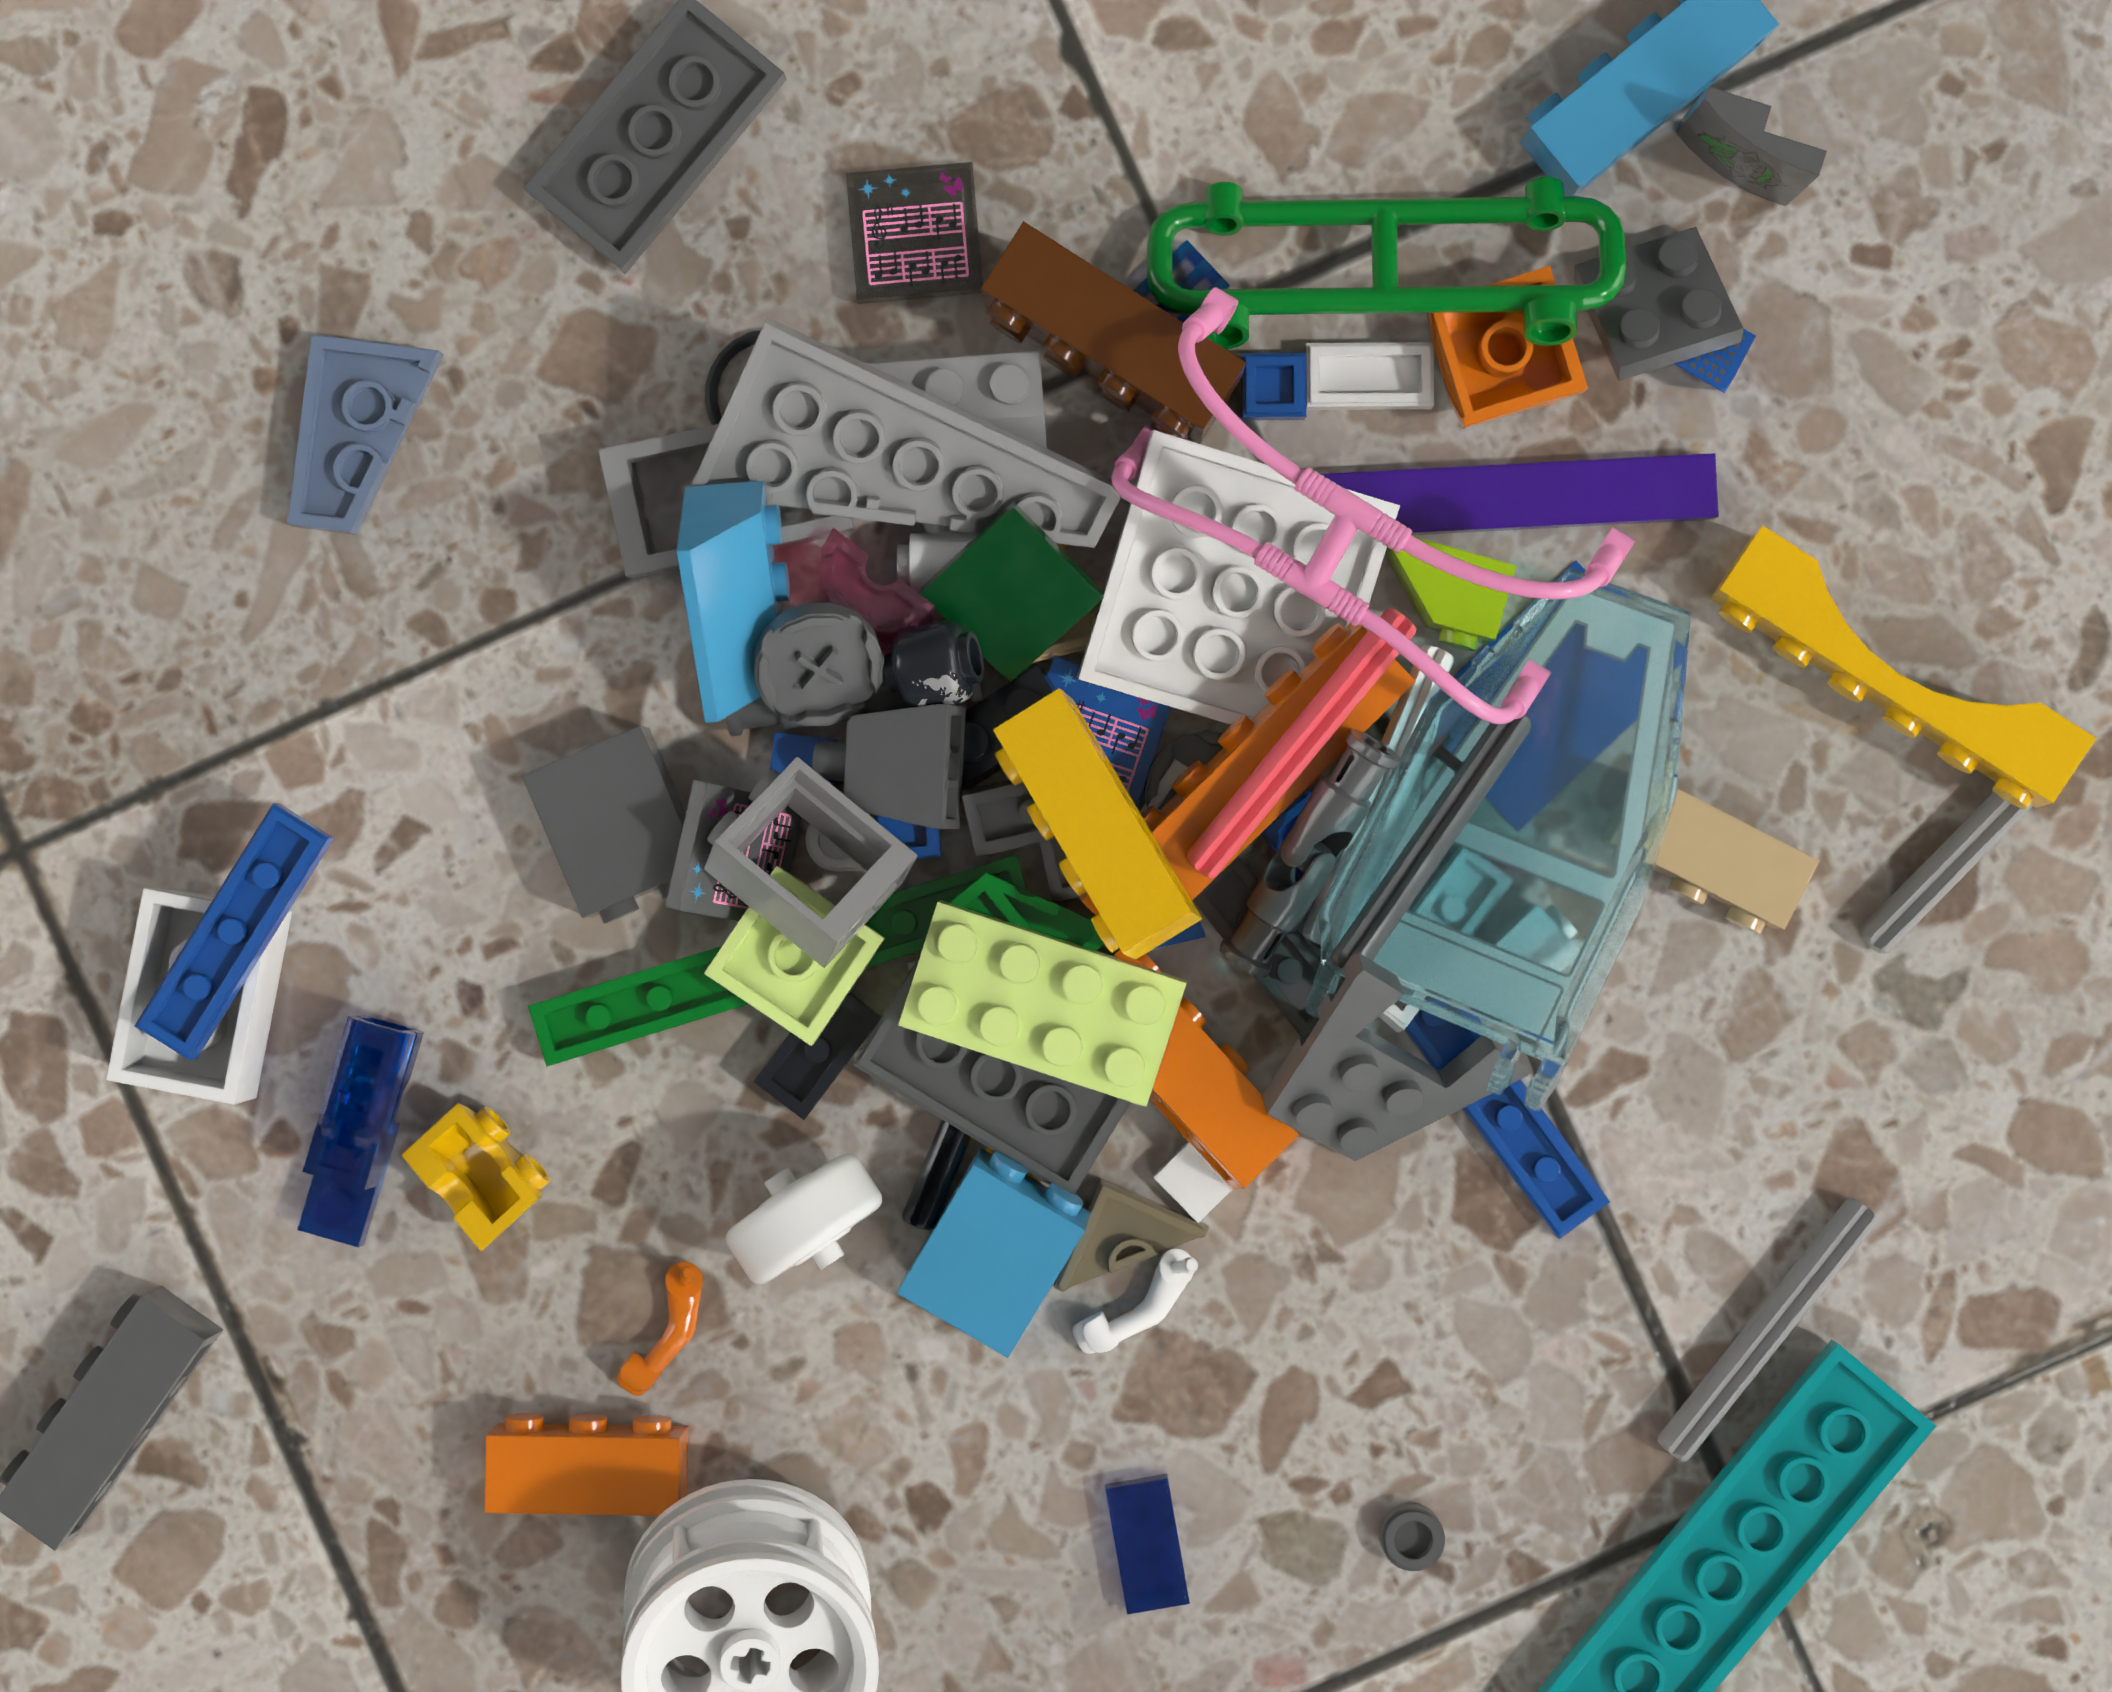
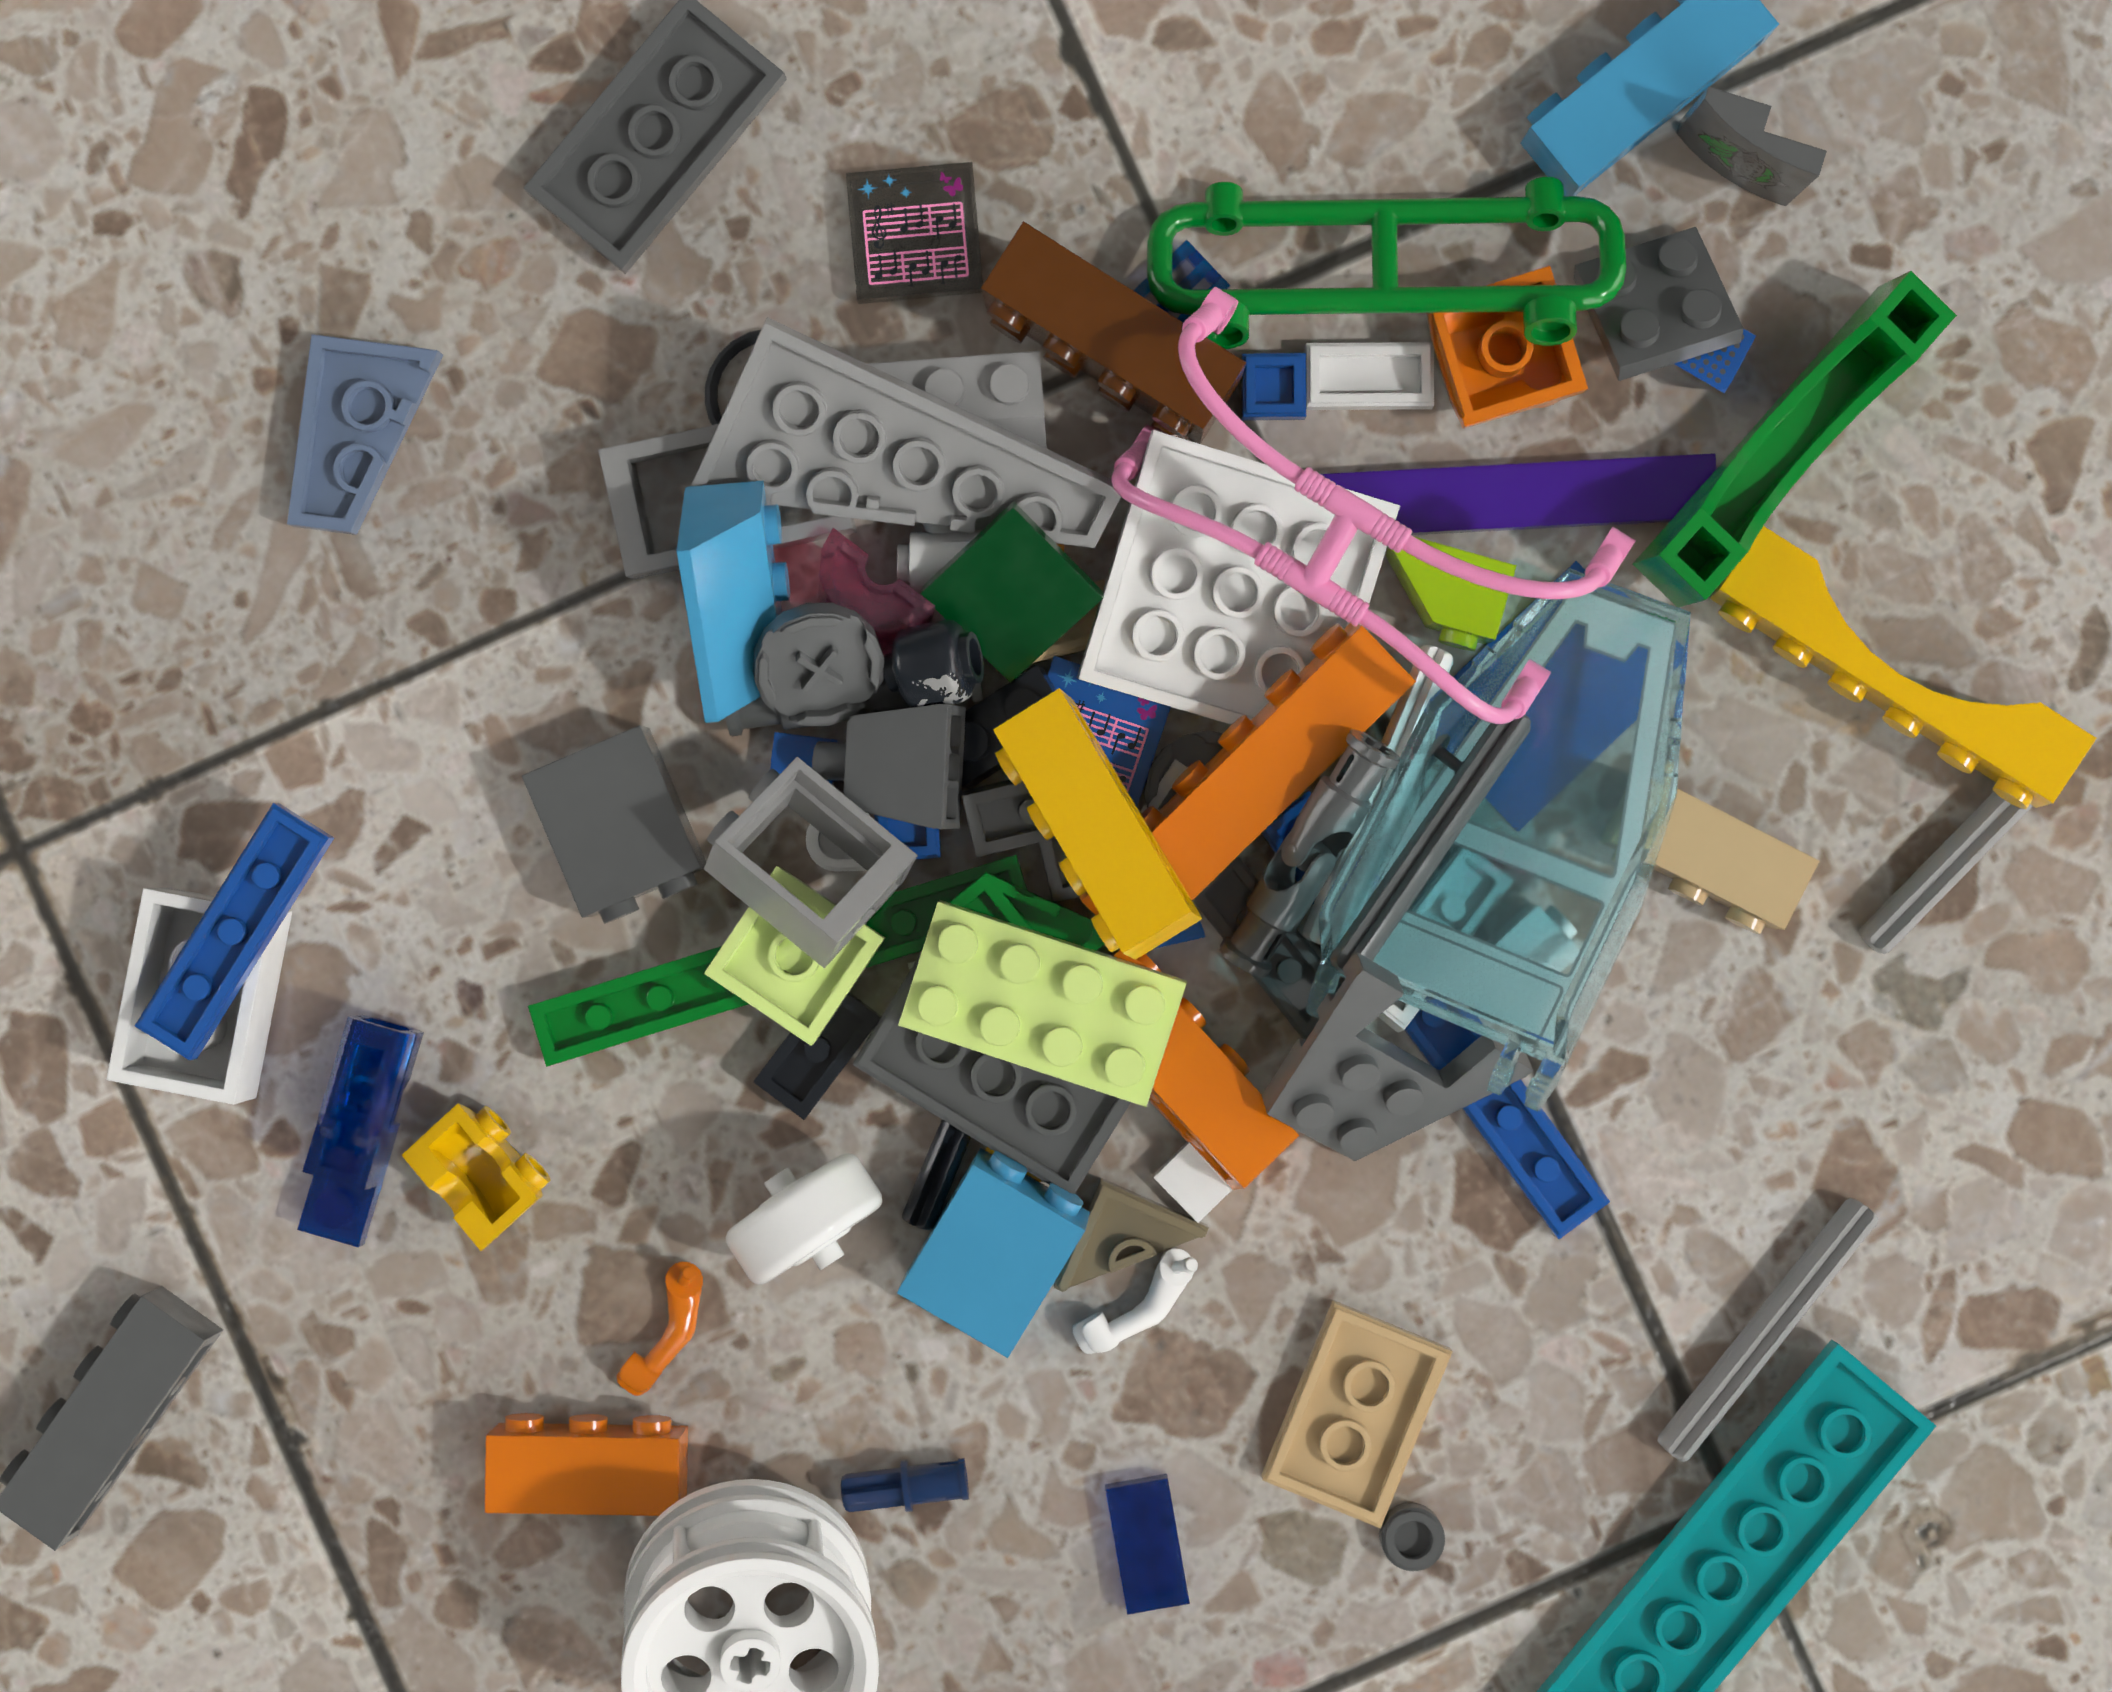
dark grey tile [665,780,802,921] -> none
coral axle [1186,608,1417,879] -> none
none -> dark blue axle [841,1458,969,1512]
none -> tan tile [1261,1300,1453,1529]
none -> green arch [1632,271,1957,608]

